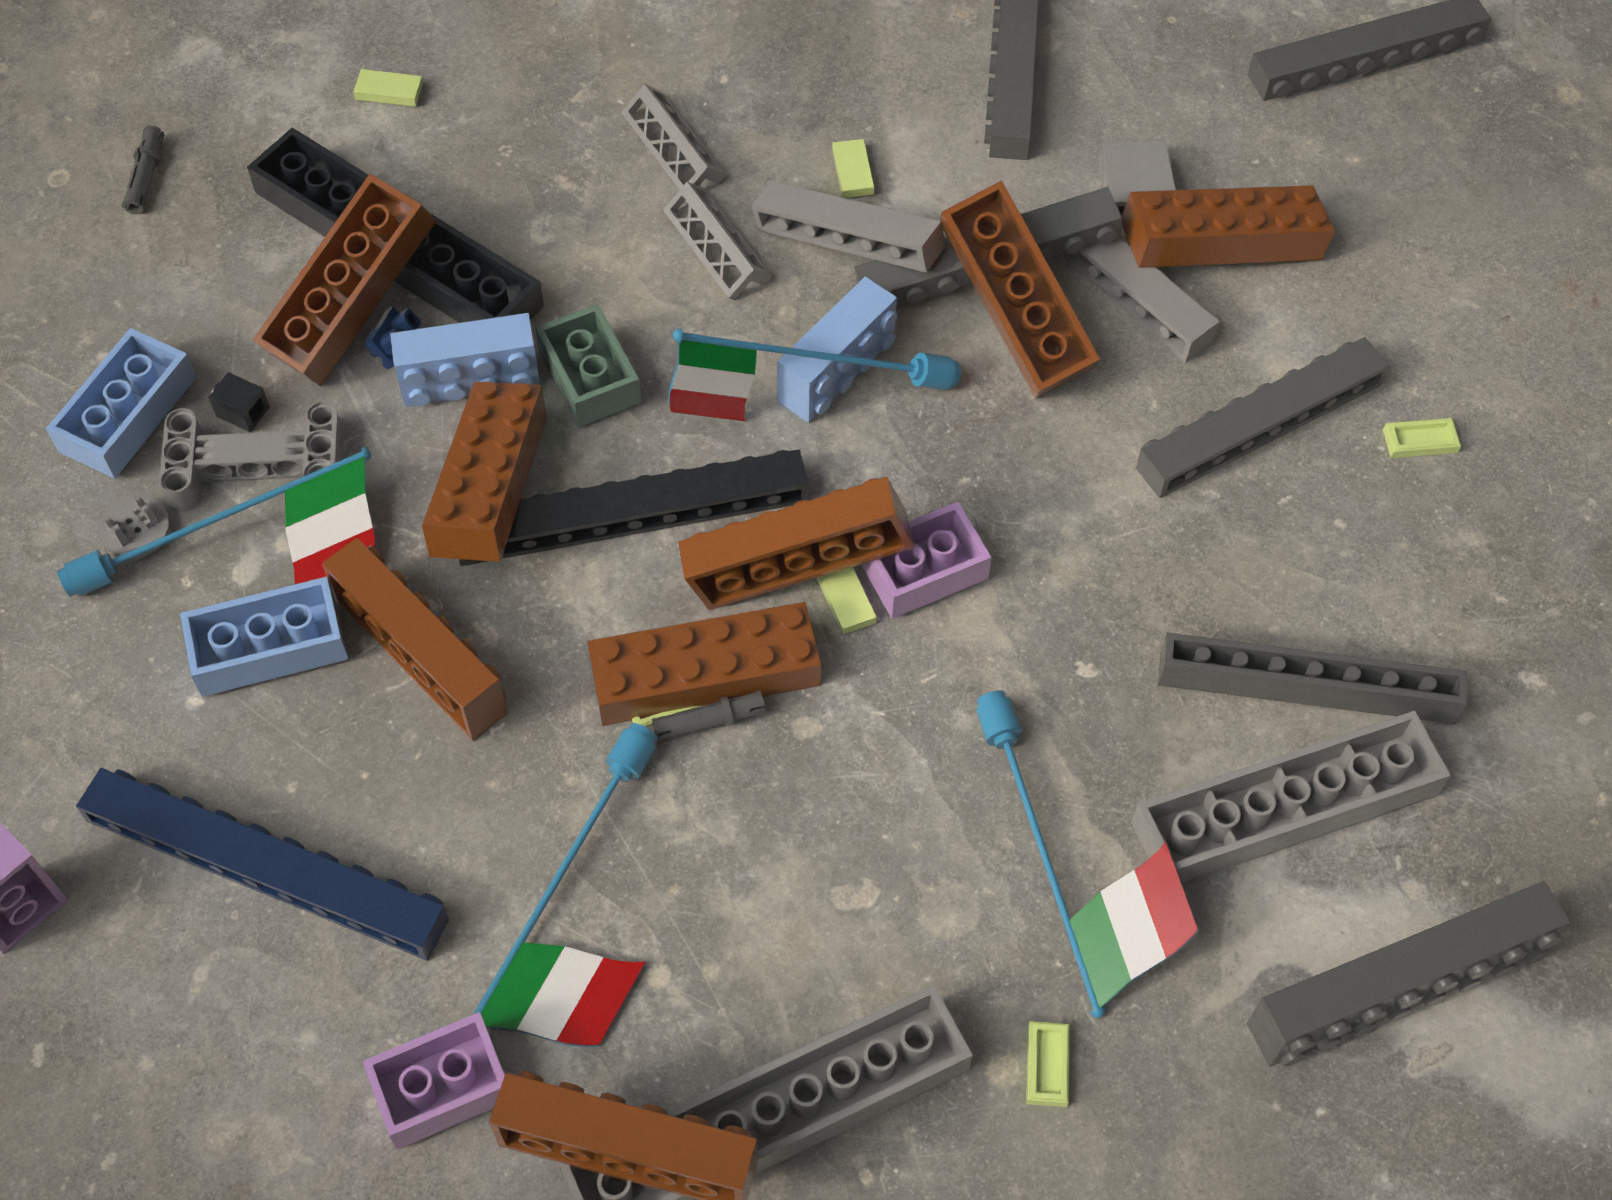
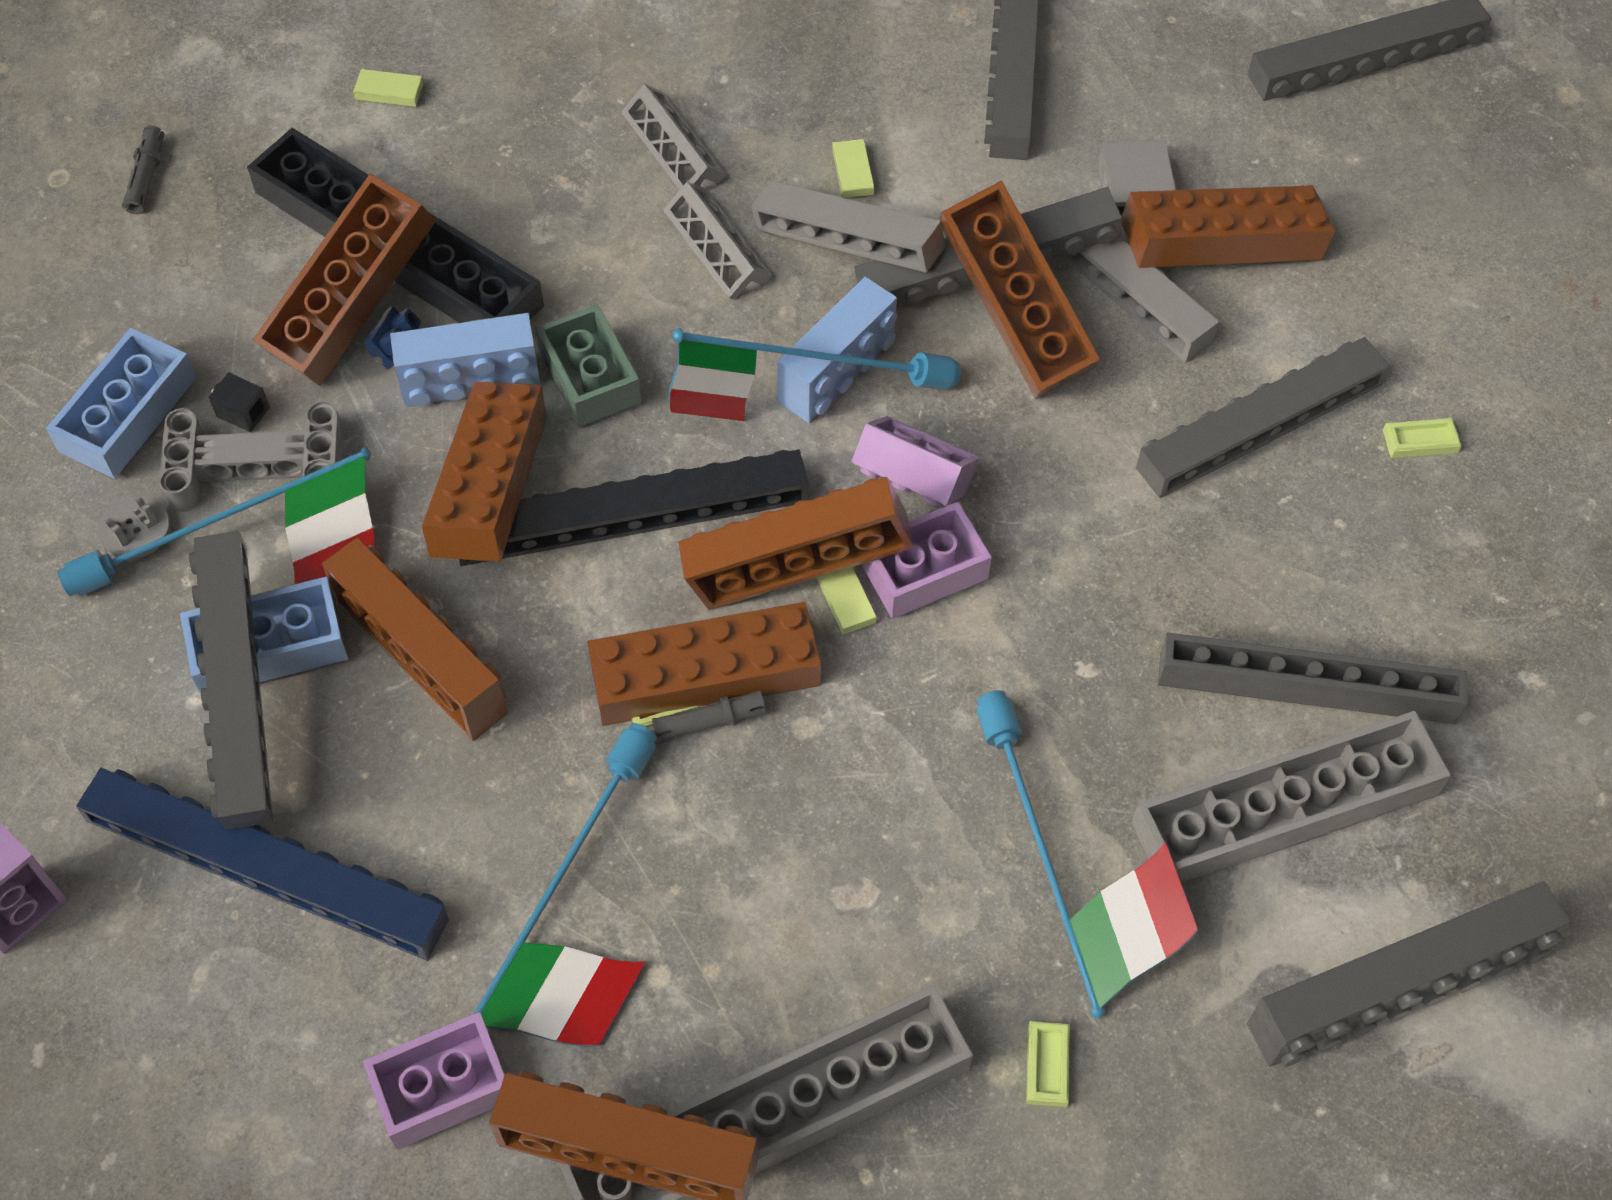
none -> dark grey brick [189,531,273,830]
none -> lavender brick [851,415,981,507]

